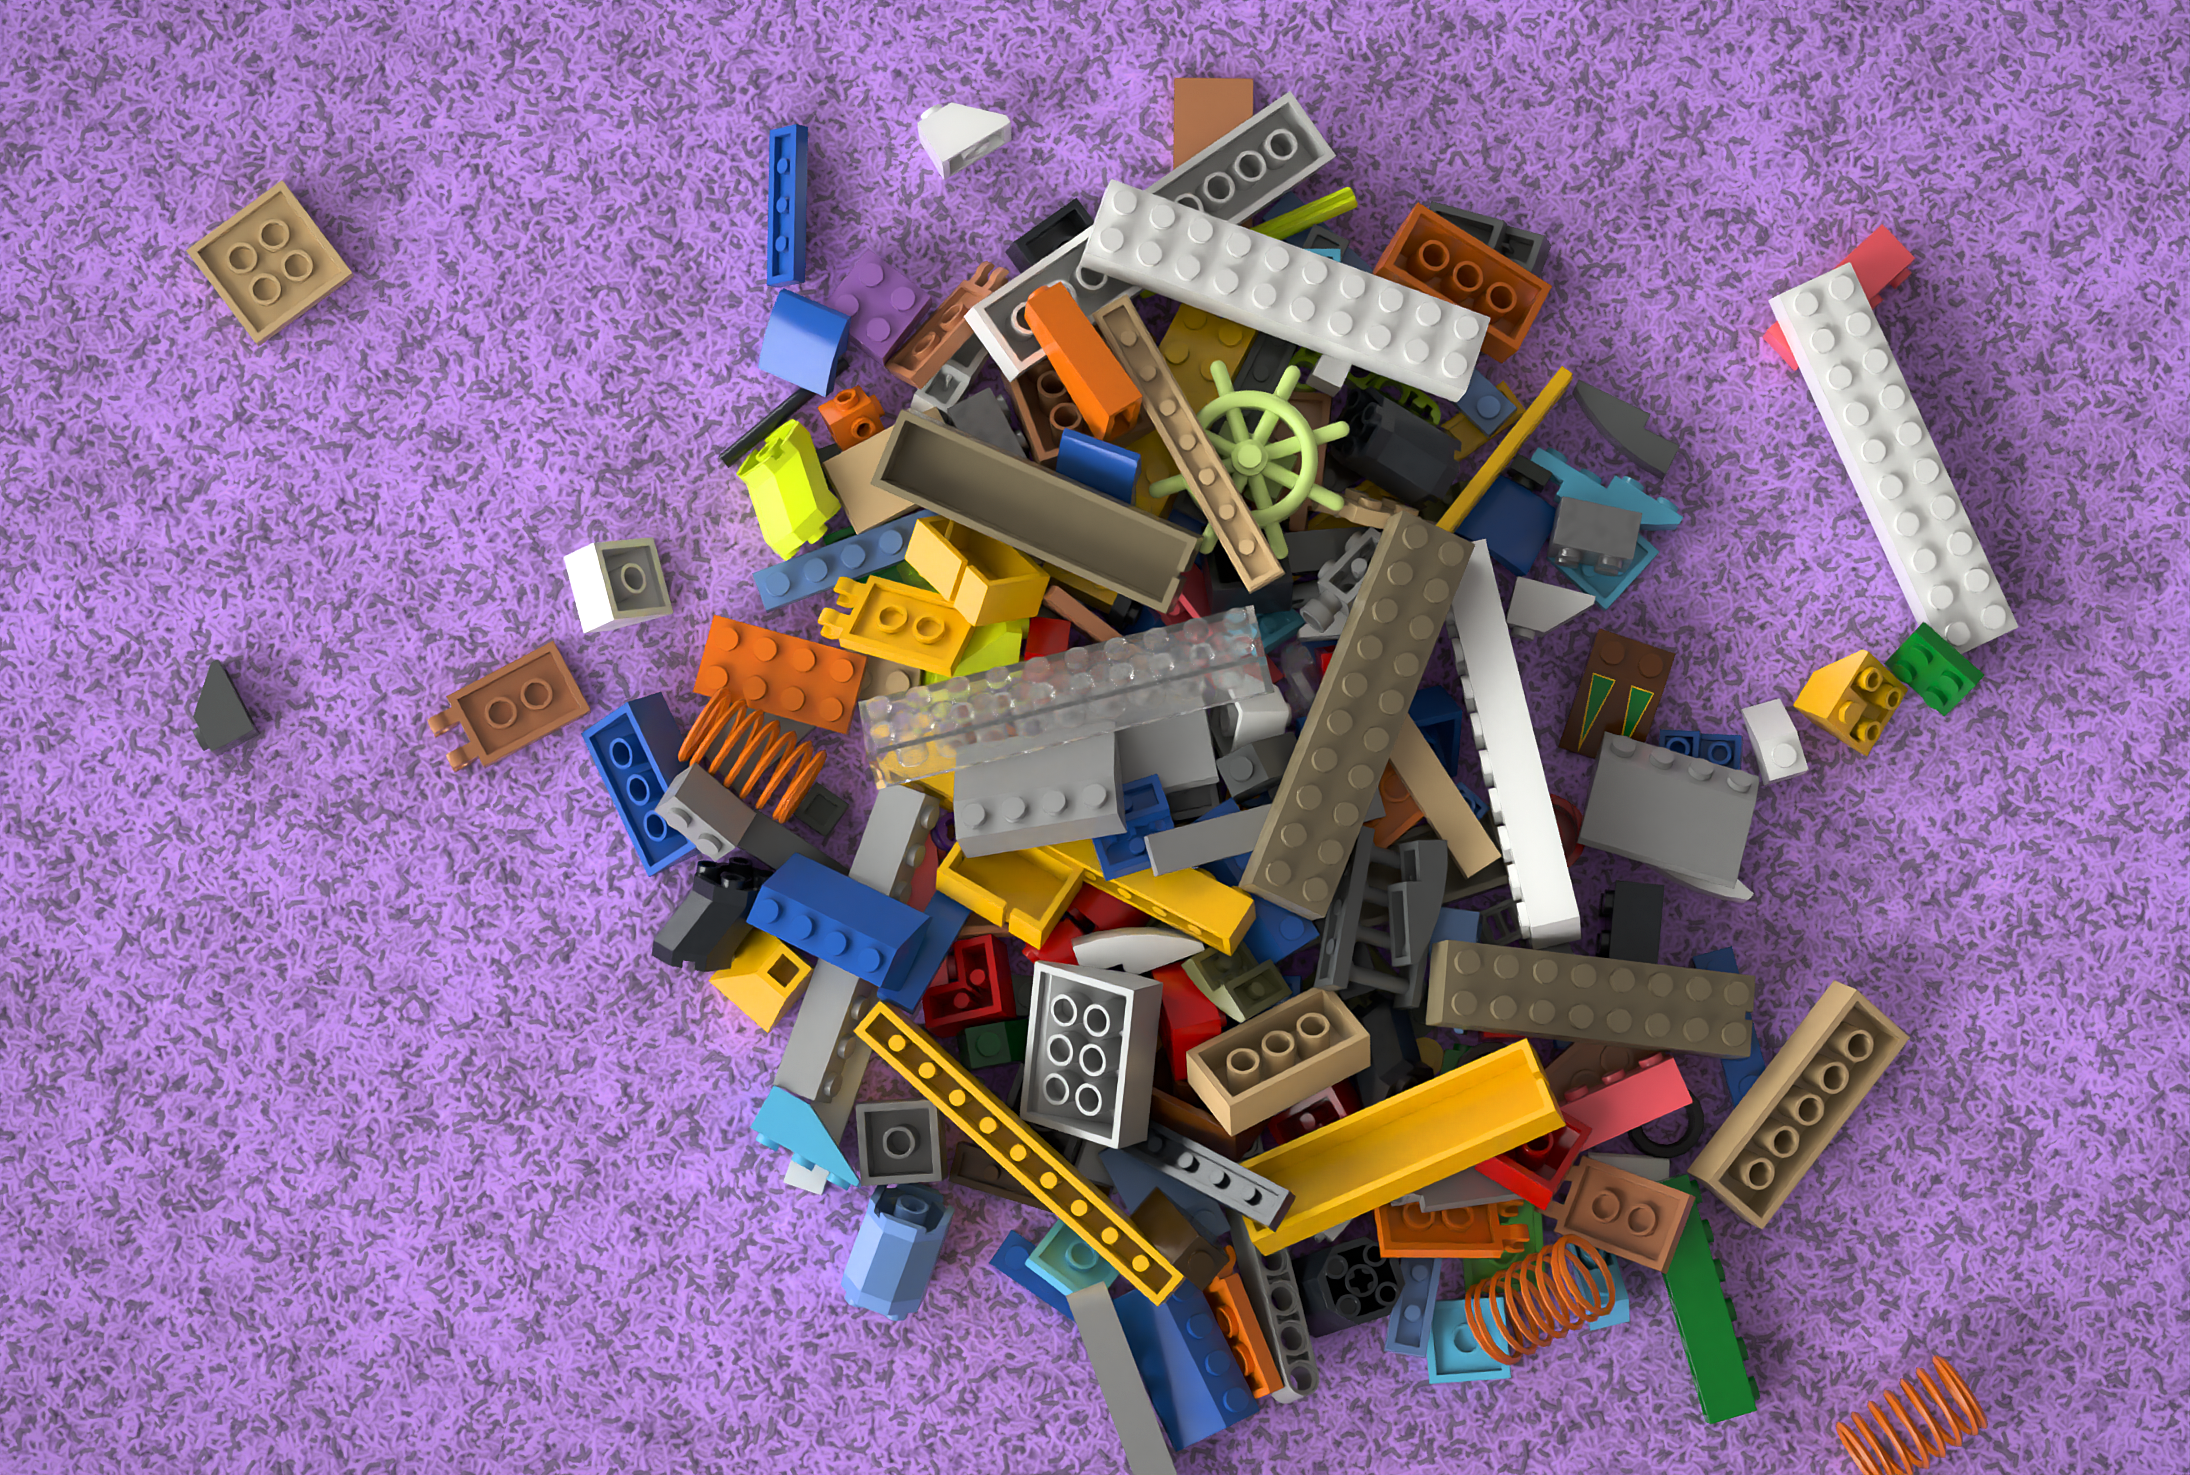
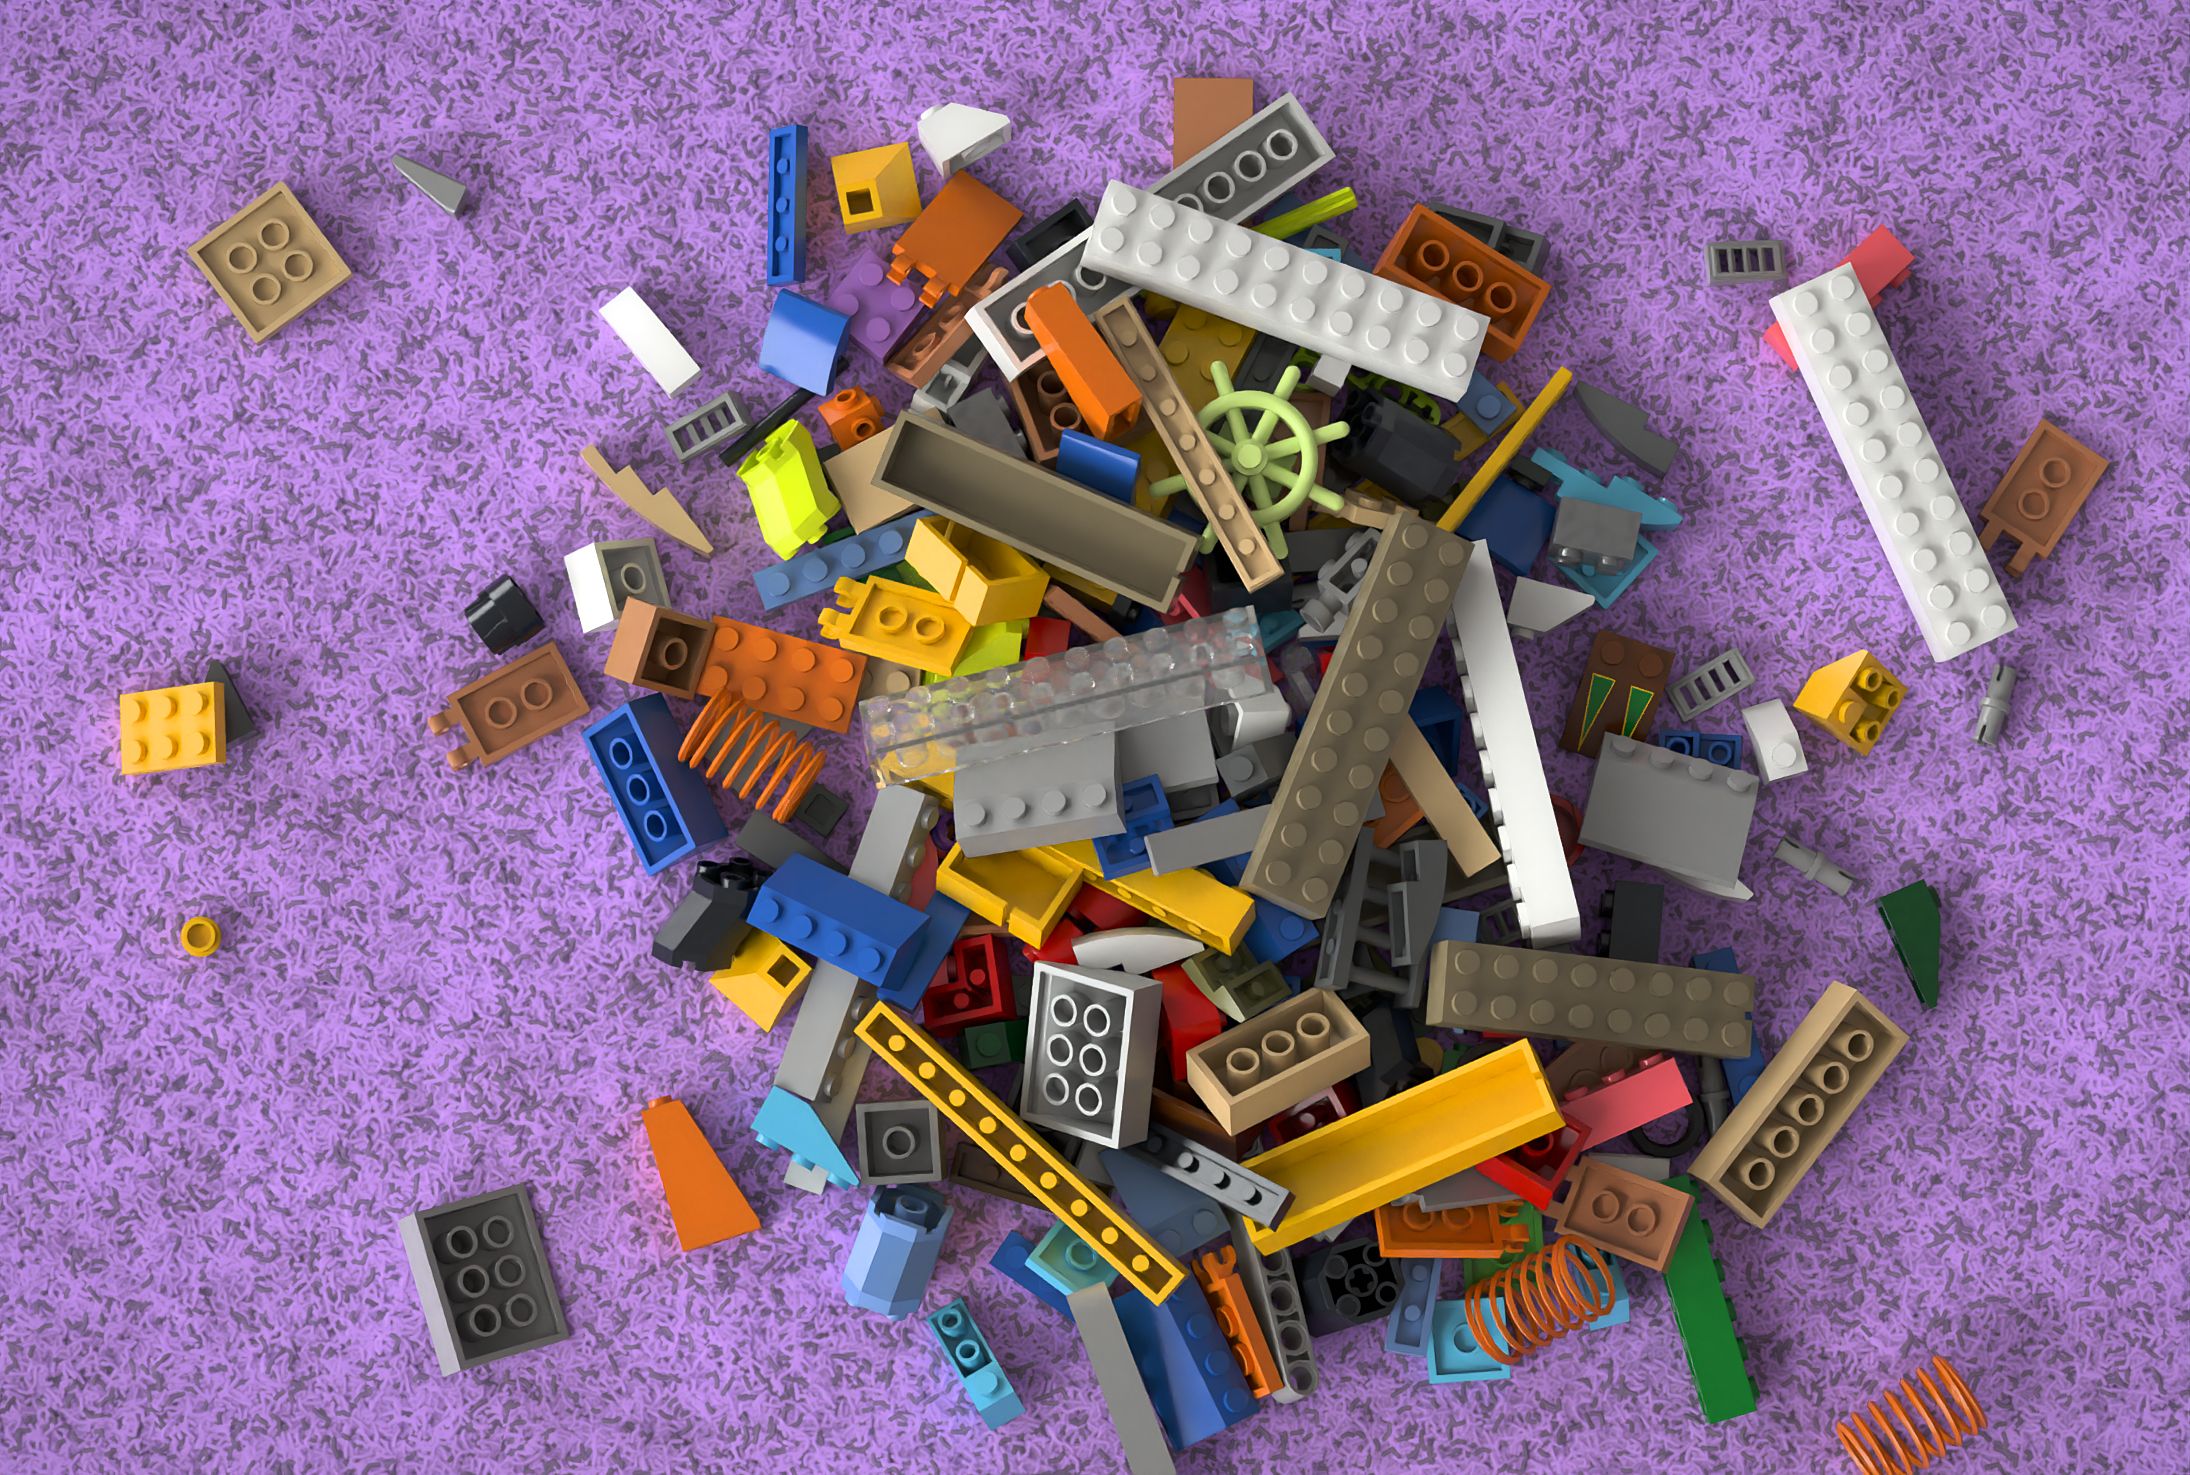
light grey brick [654,762,757,861] -> none
dark brown slope [1129,1186,1230,1291] -> none
green plate [1884,621,1984,717] -> none
none -> yellow plate [120,682,226,775]
none -> yellow plate [181,917,222,957]
none -> light grey slope [391,154,471,221]
none -> light grey slope [397,1183,570,1377]
none -> black piece [464,572,547,656]
none -> tan slope [579,443,717,560]
none -> white slope [599,286,703,400]
none -> medium nougat brick [603,596,717,700]
none -> orange slope [641,1095,763,1253]
none -> light grey slope [663,390,755,464]
none -> yellow slope [830,142,922,235]
none -> orange tile [886,168,1024,309]
none -> medium azure slope [926,1297,1026,1431]
none -> yellow plate [1144,291,1182,320]
none -> light grey slope [1664,647,1756,723]
none -> dark grey pin [1693,1055,1730,1139]
none -> light grey slope [1703,240,1787,287]
none -> light grey pin [1773,834,1856,897]
none -> dark green slope [1874,879,1942,1012]
none -> light grey pin [1971,664,2019,748]
none -> nougat tile [1977,418,2110,579]

